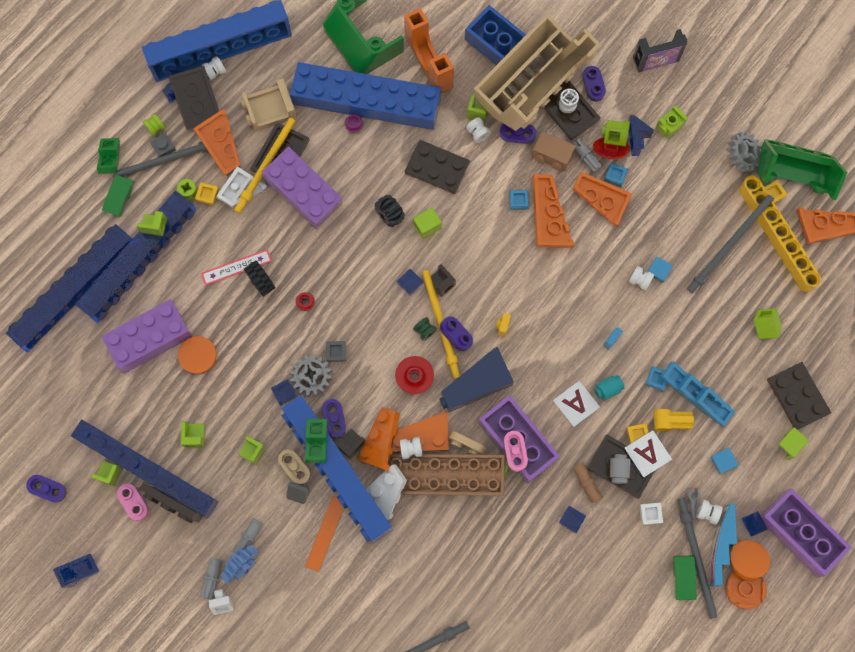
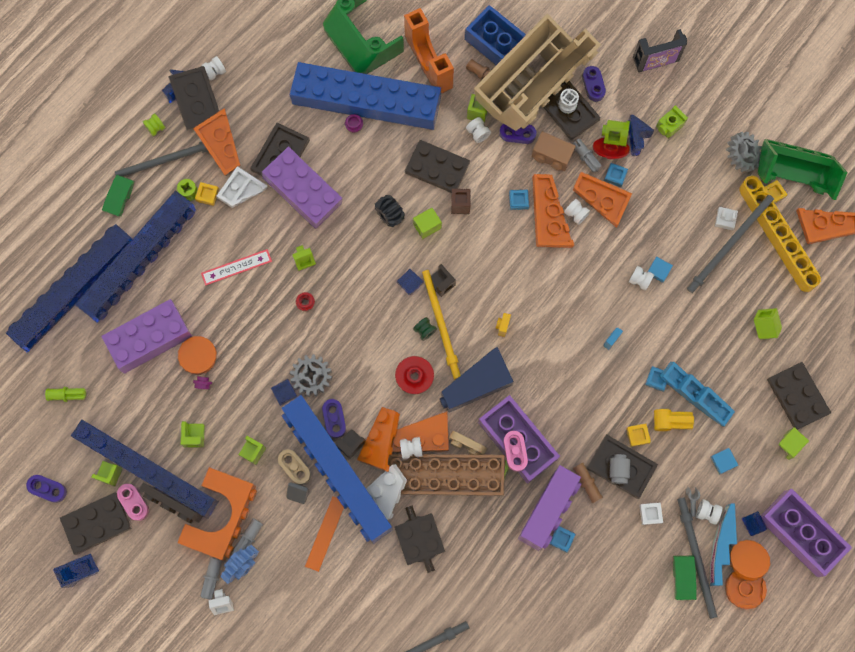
green slope [97,138,120,174] -> none
lime panel [137,211,167,236] -> none
blue brick [142,0,292,82] -> none
dark grey plate [150,133,176,157] -> none
yellow bar [234,118,296,214] -> none
tan panel [240,78,297,131] -> none
black tyre [244,260,276,297] -> none
green slope [305,419,327,463] -> none
dark grey plate [326,341,346,362] -> none
dark purple plate [440,316,473,351] -> none
white sticker [553,381,600,427] -> none
clear blue tile [559,506,586,534] -> none
teal brick [594,375,625,401] -> none
white sticker [625,431,672,477] -> none
none -> lime axle [45,387,86,402]
none -> dark brown plate [60,492,132,555]
none -> orange arch [177,467,257,561]
none -> magenta plate [193,376,213,389]
none -> lime tile [292,245,316,271]
none -> dark brown plate [394,505,446,573]
none -> reddish brown panel [451,189,471,214]
none -> medium nougat pin [466,59,490,80]
none -> medium lavender brick [518,465,581,551]
none -> dark azure tile [549,526,576,553]
none -> white wheel [564,199,590,225]
none -> white tile [715,207,738,231]

